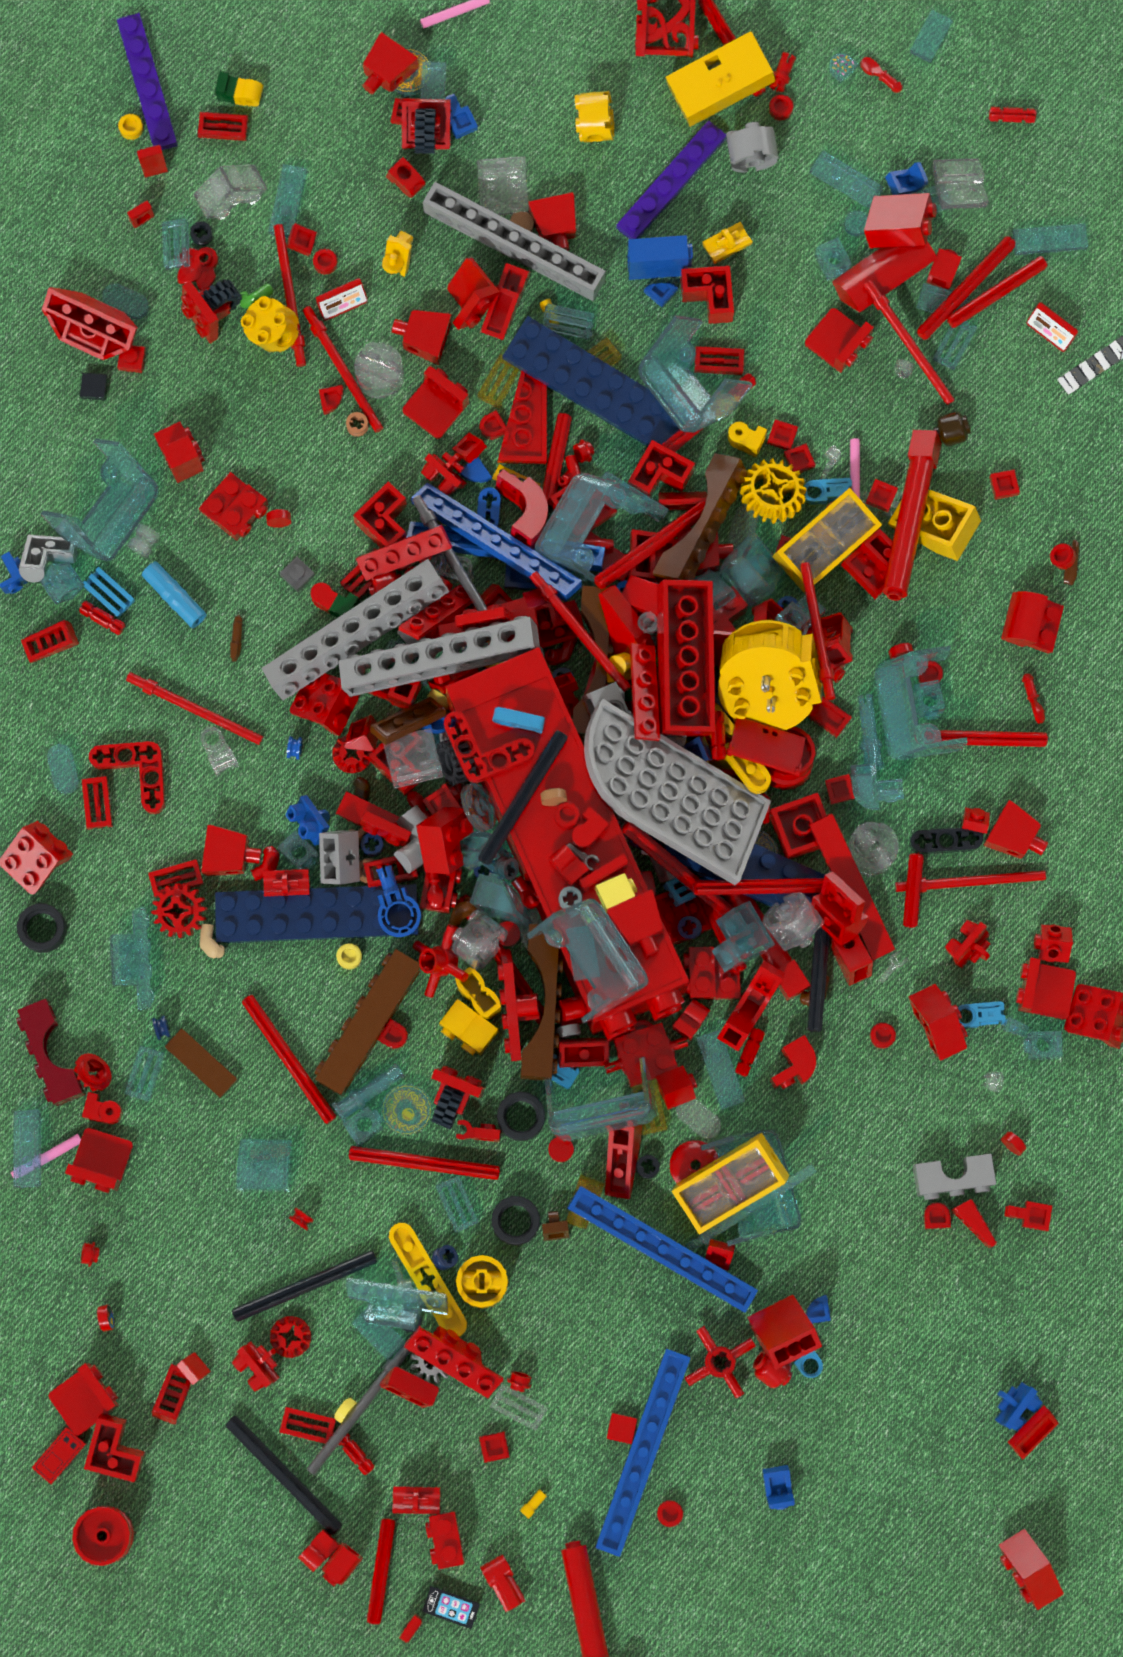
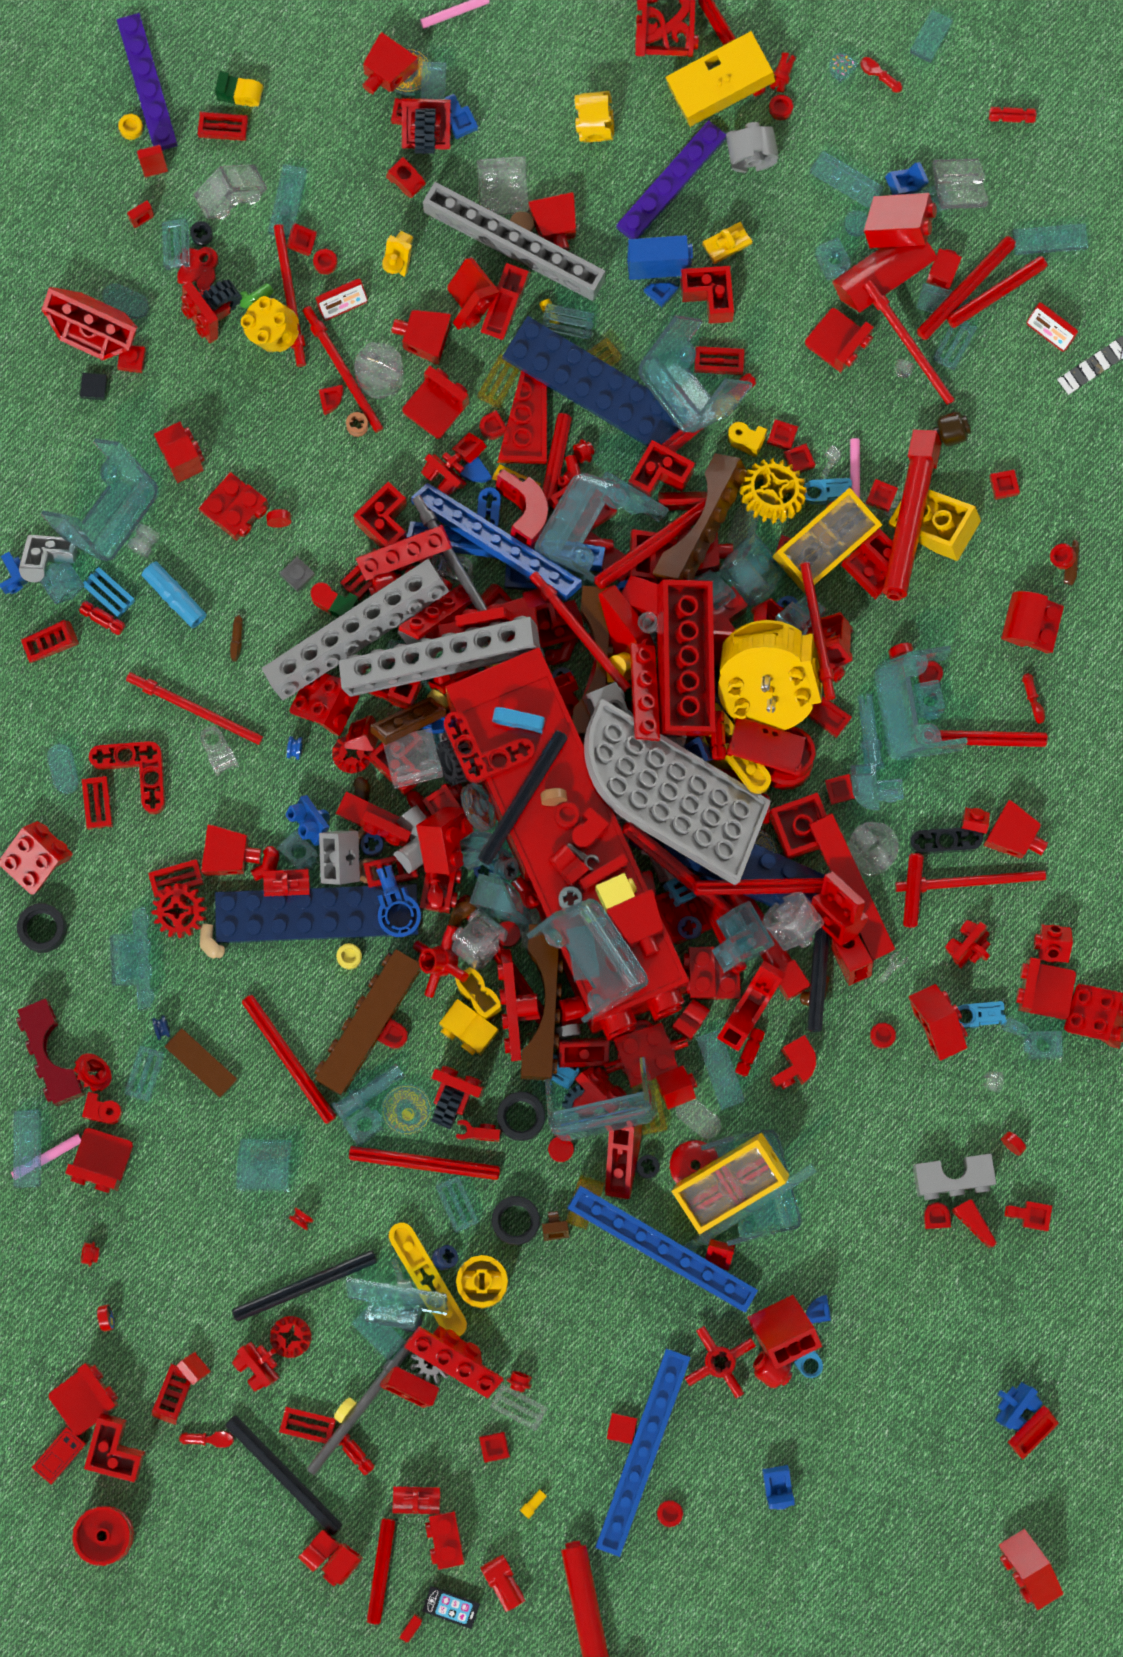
none -> red piece [179,1430,234,1448]
none -> red plate [562,1066,629,1131]

